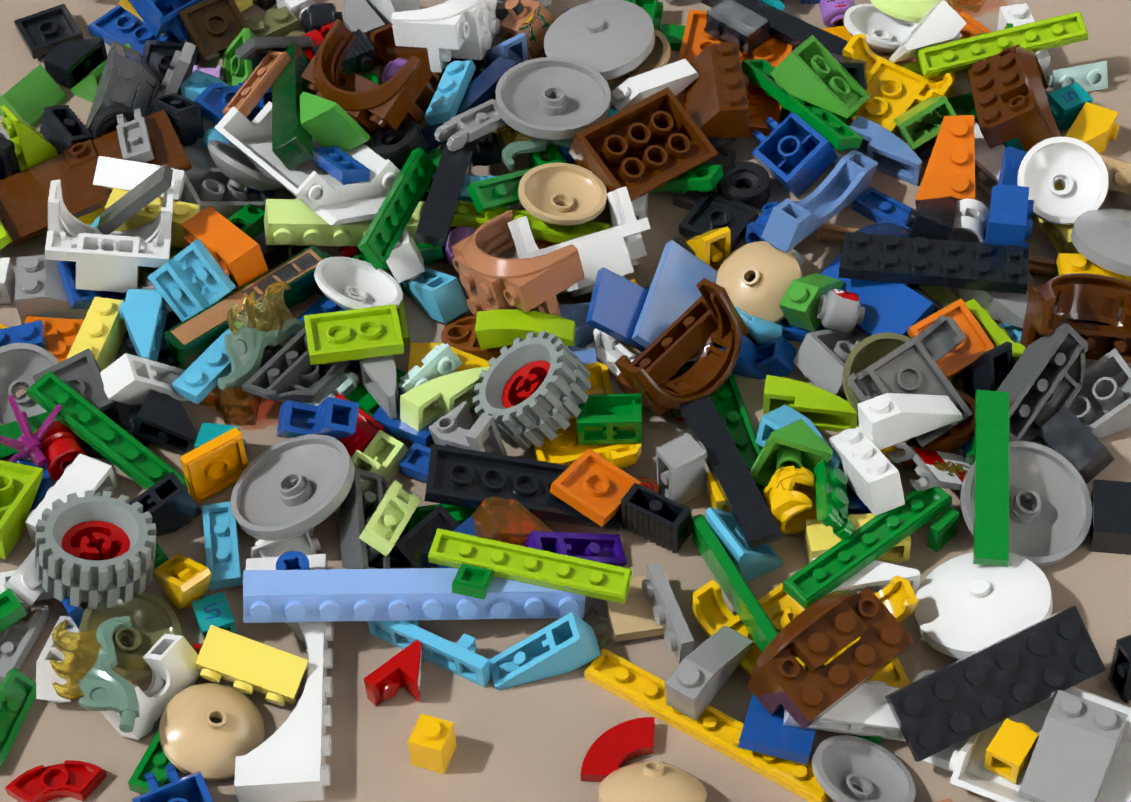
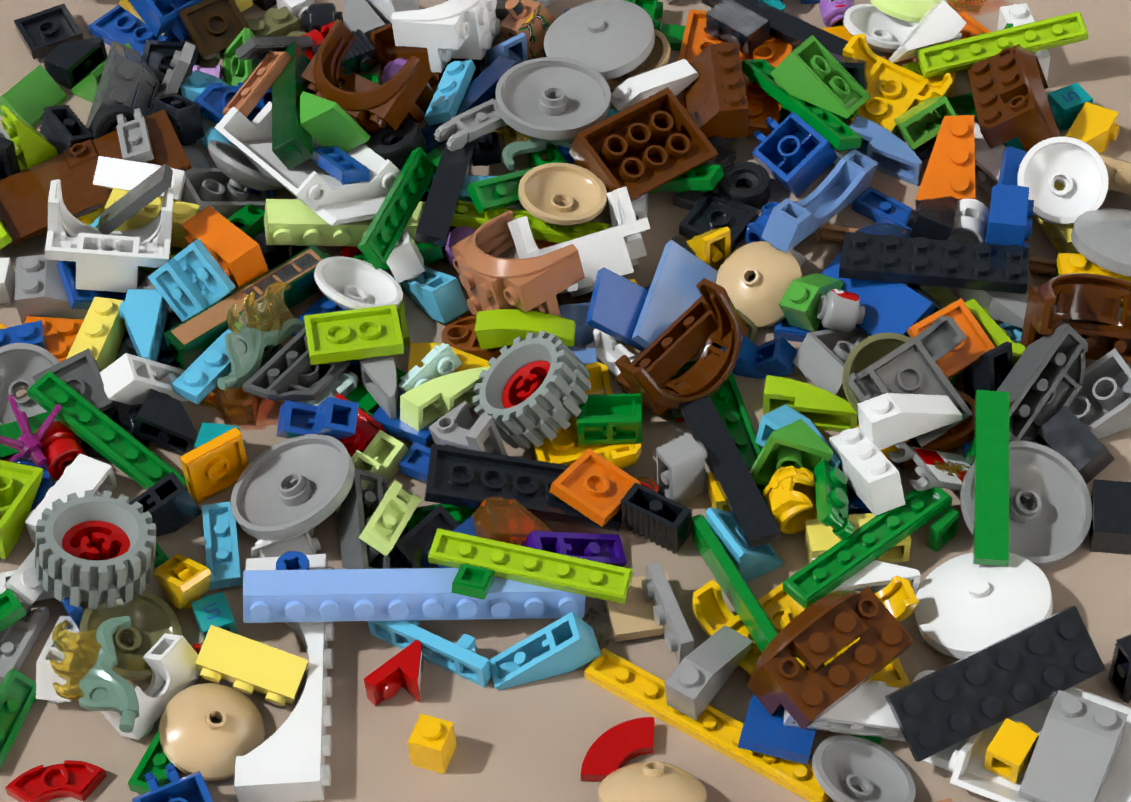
medium azure cone [735,307,783,346] -> none
light aqua hinge [1047,61,1108,92] -> none

